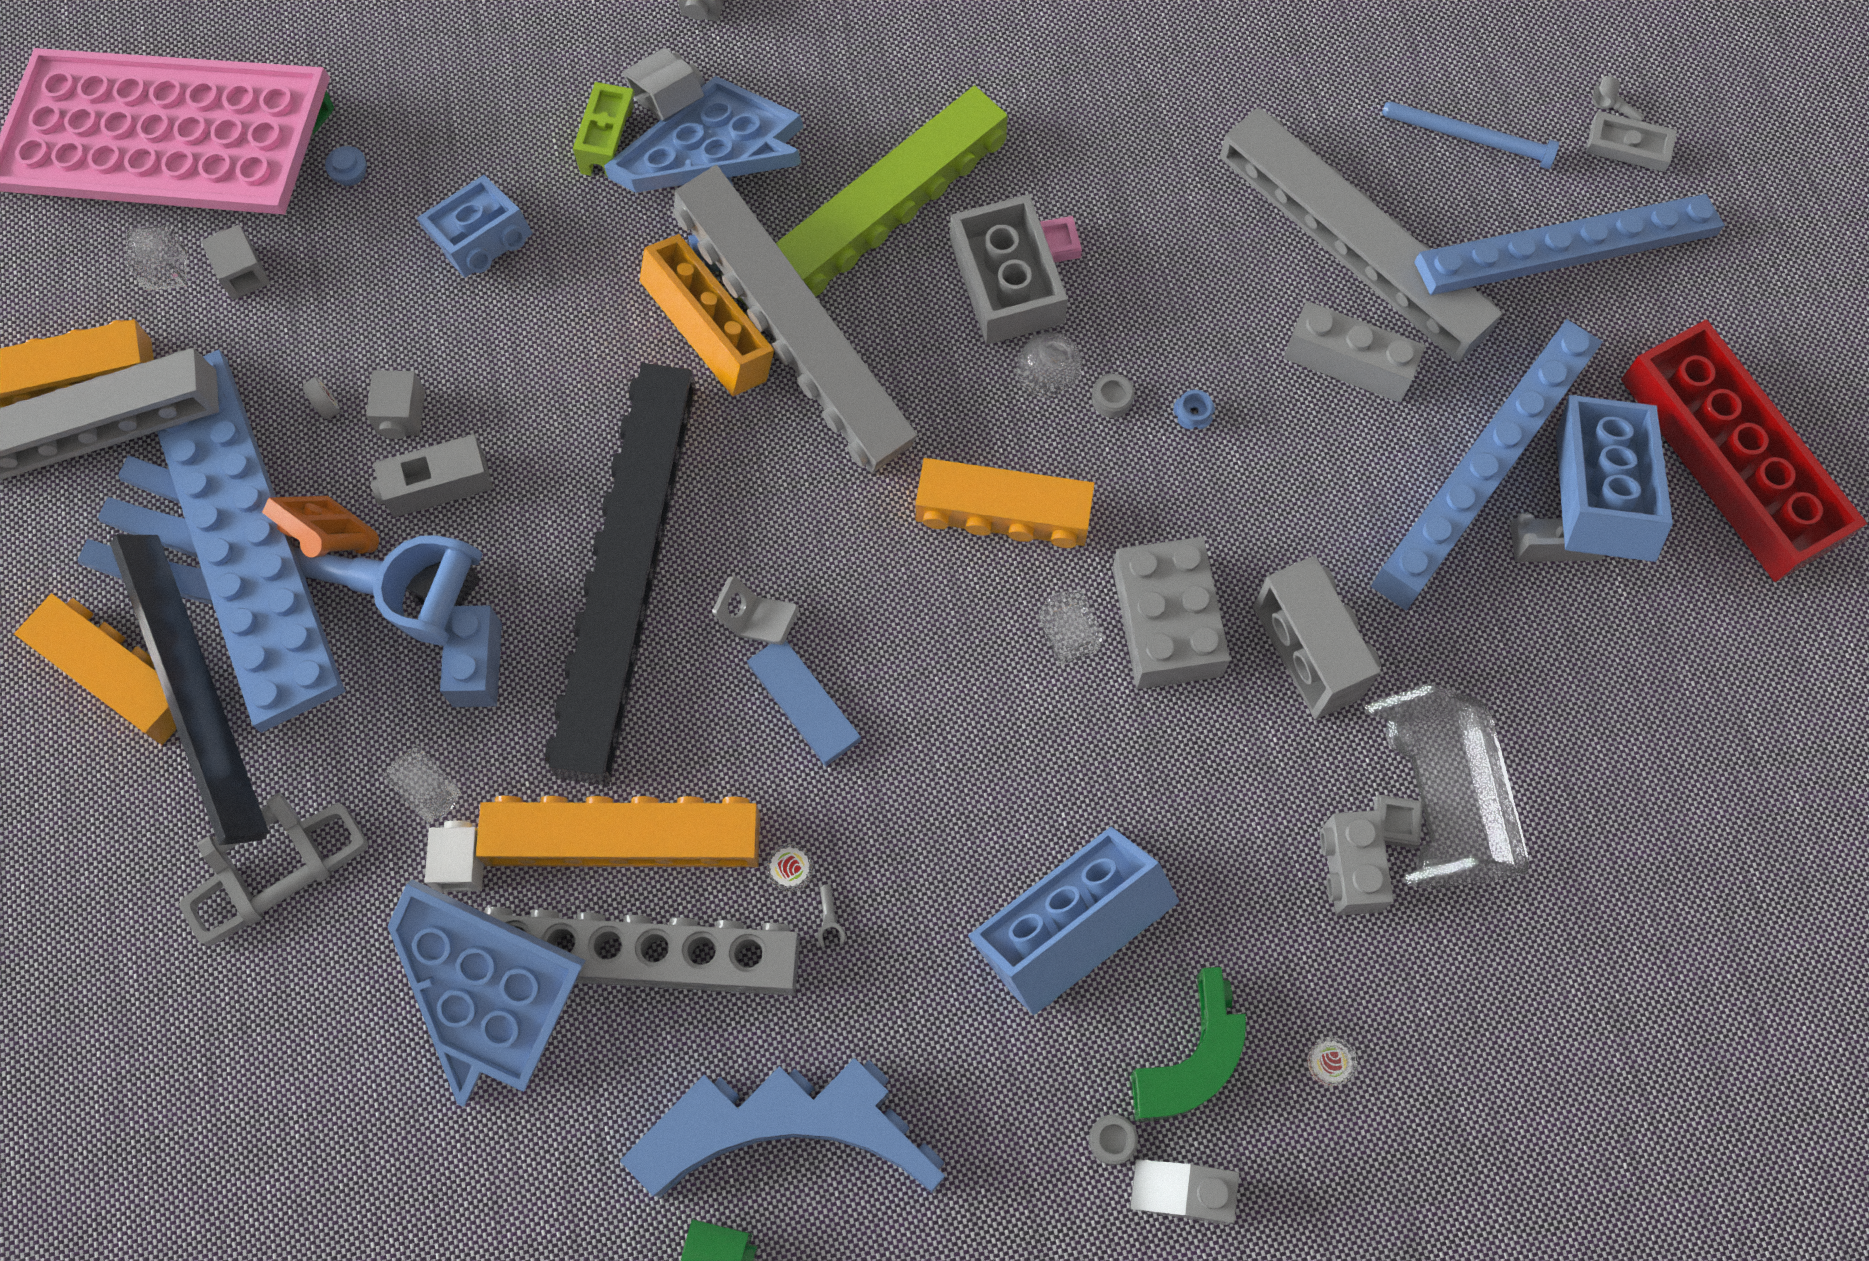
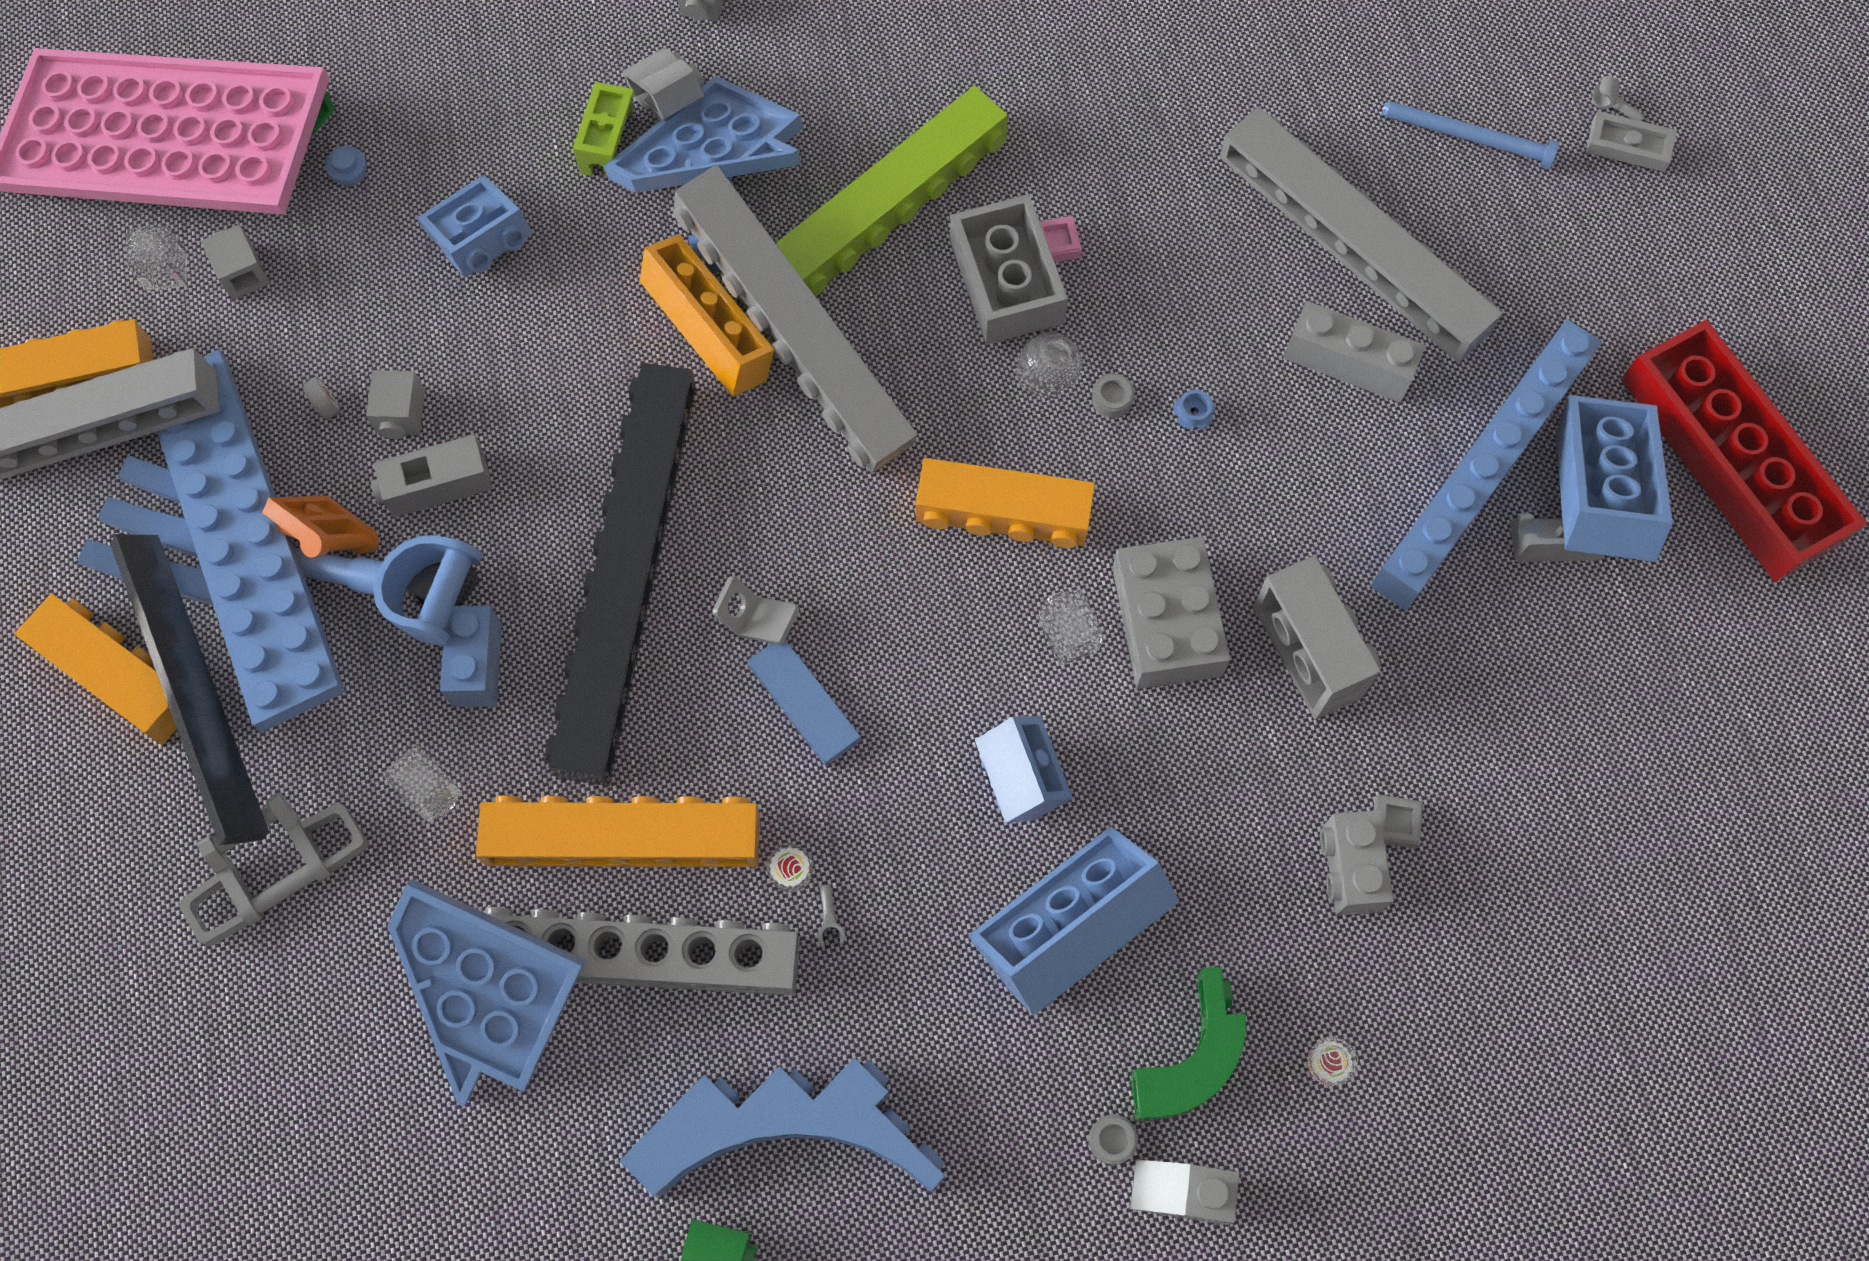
white brick [425,820,484,892] -> none
clear windscreen [1365,683,1529,889] -> none
medium blue plate [1414,194,1725,295] -> none
none -> brick [975,716,1073,823]

